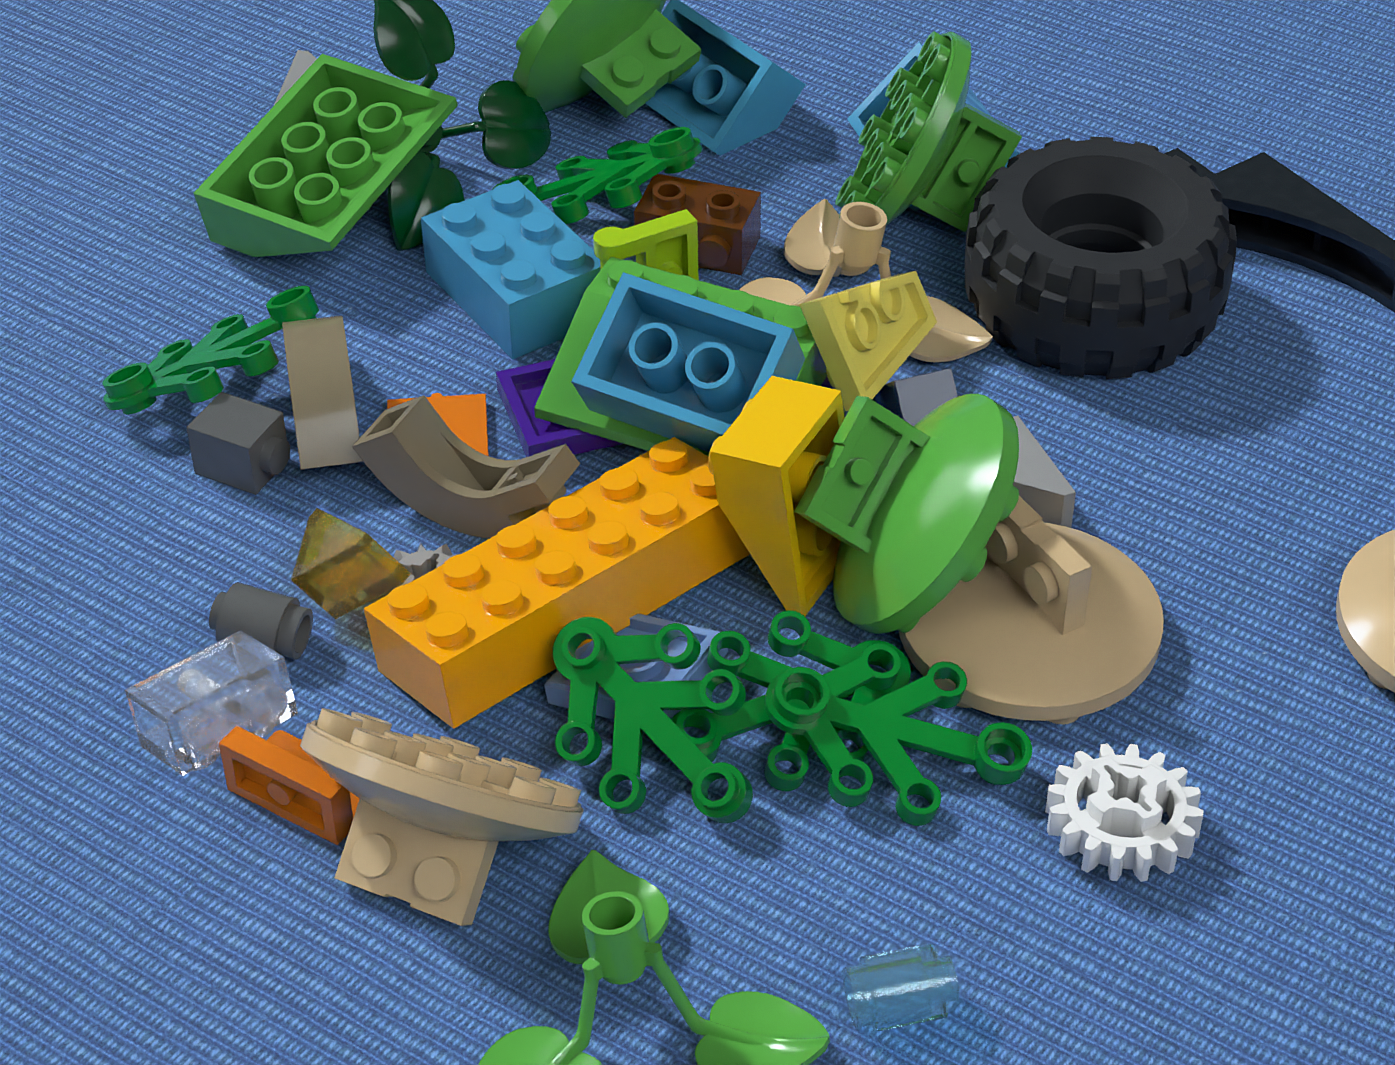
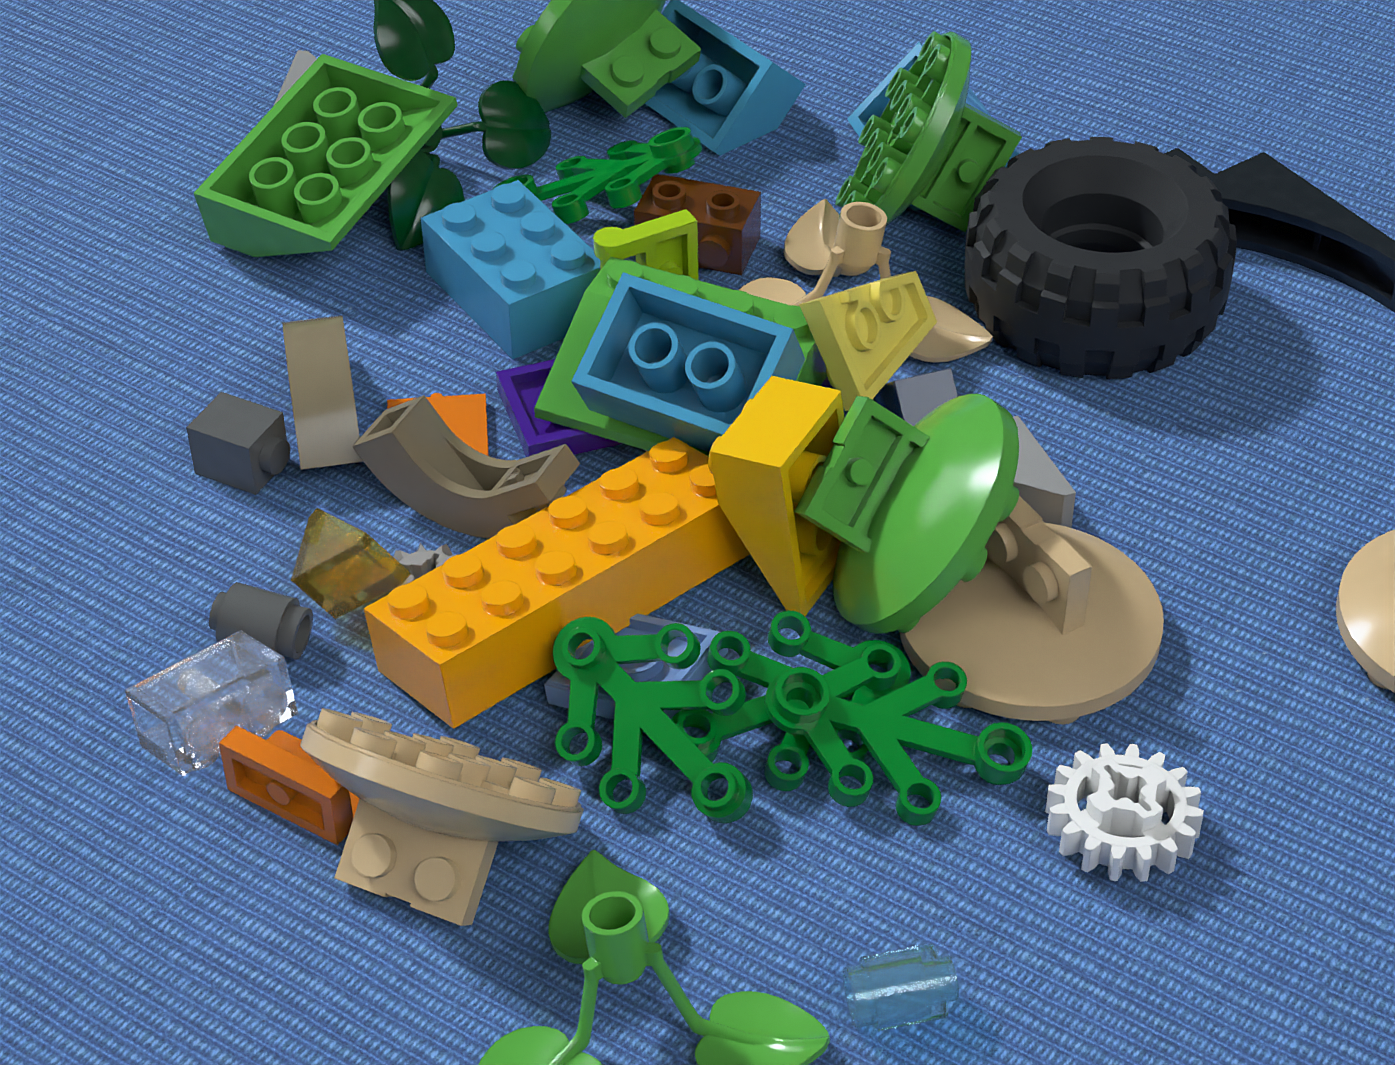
green plant [102,286,319,415] -> none

